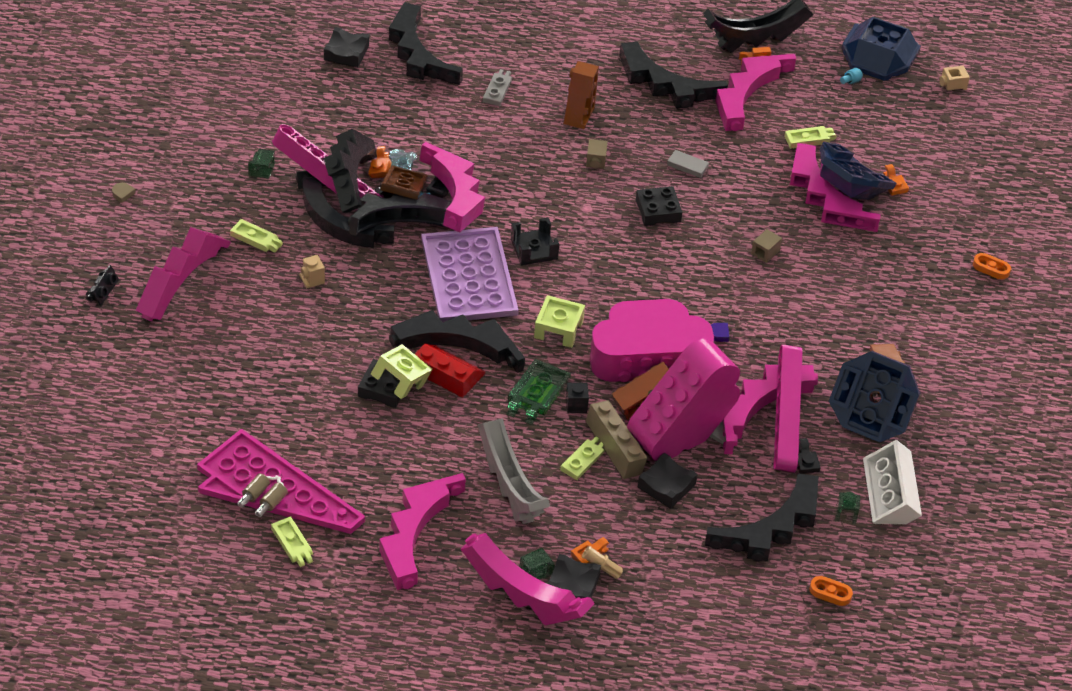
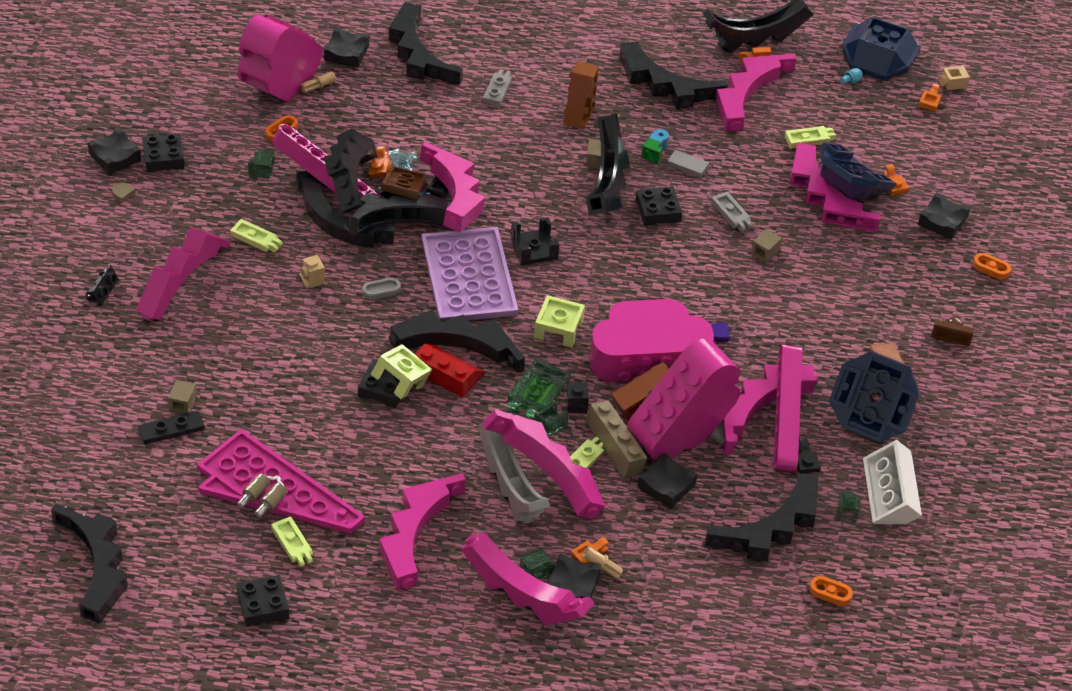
none -> black arch [51,504,128,624]
none -> black brick [88,128,141,175]
none -> black plate [138,411,205,445]
none -> black brick [142,133,185,172]
none -> dark tan brick [168,380,197,414]
none -> black brick [237,575,290,627]
none -> dark pink brick [238,15,322,102]
none -> orange plate [266,115,298,142]
none -> tan axle [300,71,336,93]
none -> light grey tile [362,278,401,300]
none -> dark pink arch [482,409,605,519]
none -> clear green window [535,400,568,436]
none -> black arch [585,113,630,215]
none -> green leg [641,129,669,164]
none -> light grey hinge [711,191,752,232]
none -> orange plate [918,83,942,112]
none -> black brick [918,192,971,240]
none -> reddish brown tile [931,317,974,346]

